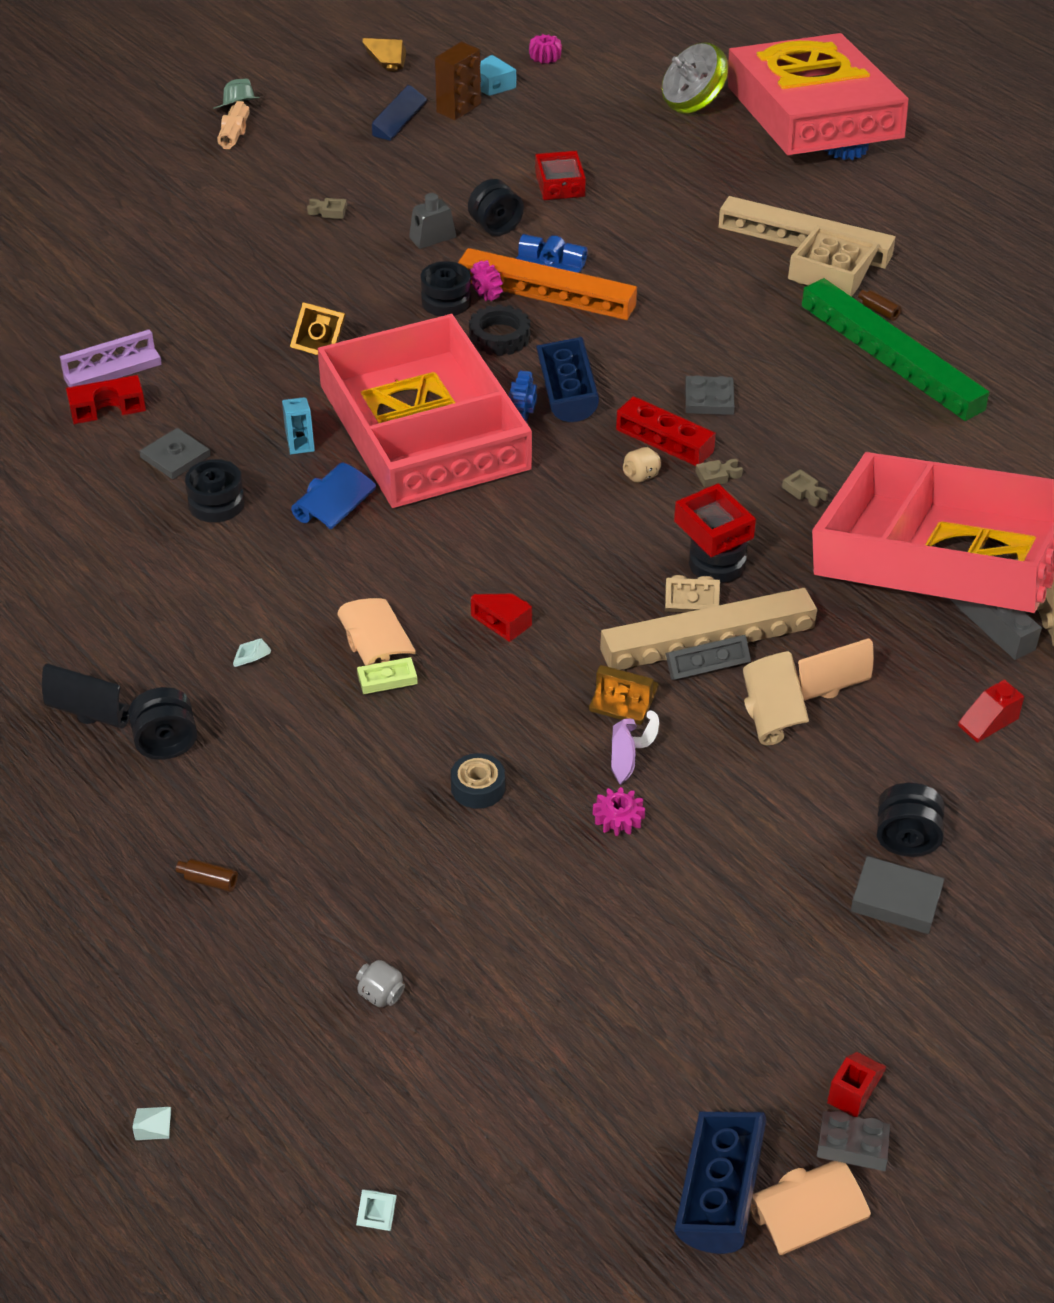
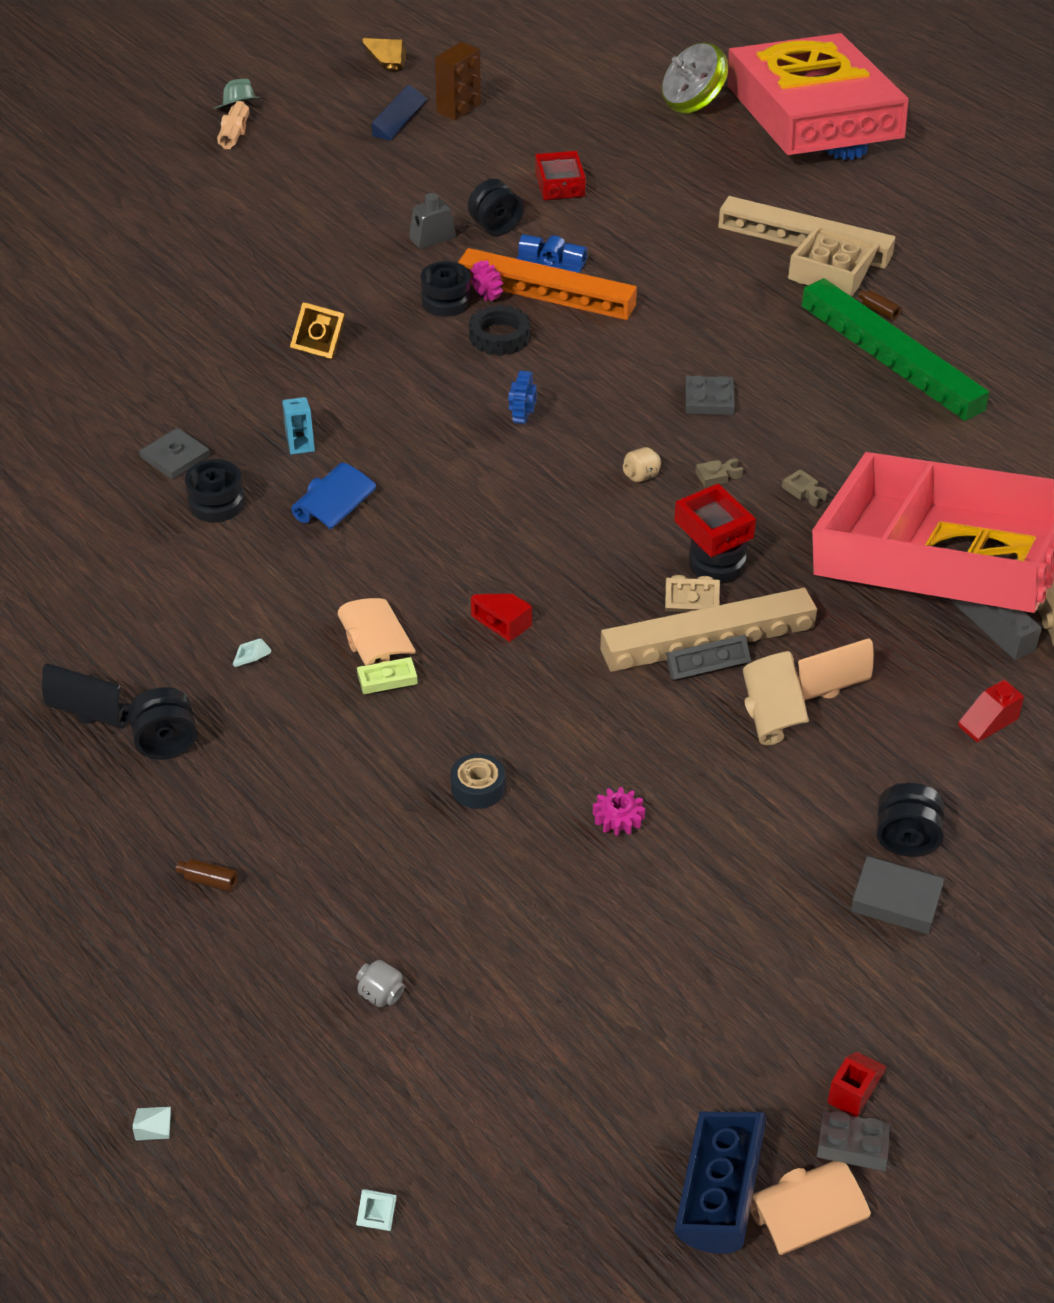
lavender fence [60,329,162,387] -> none
red arch [66,375,146,424] -> none
dark tan plate [307,198,347,219] -> none
coral panel [318,314,532,508] -> none
medium azure torso [480,55,516,96] -> none
dark pink gear [529,34,562,64] -> none
dark blue brick [536,337,599,422] -> none
pearl gold bracket [589,665,658,725] -> none
lavender hat [611,711,659,785] -> none
red brick [616,396,716,466] -> none

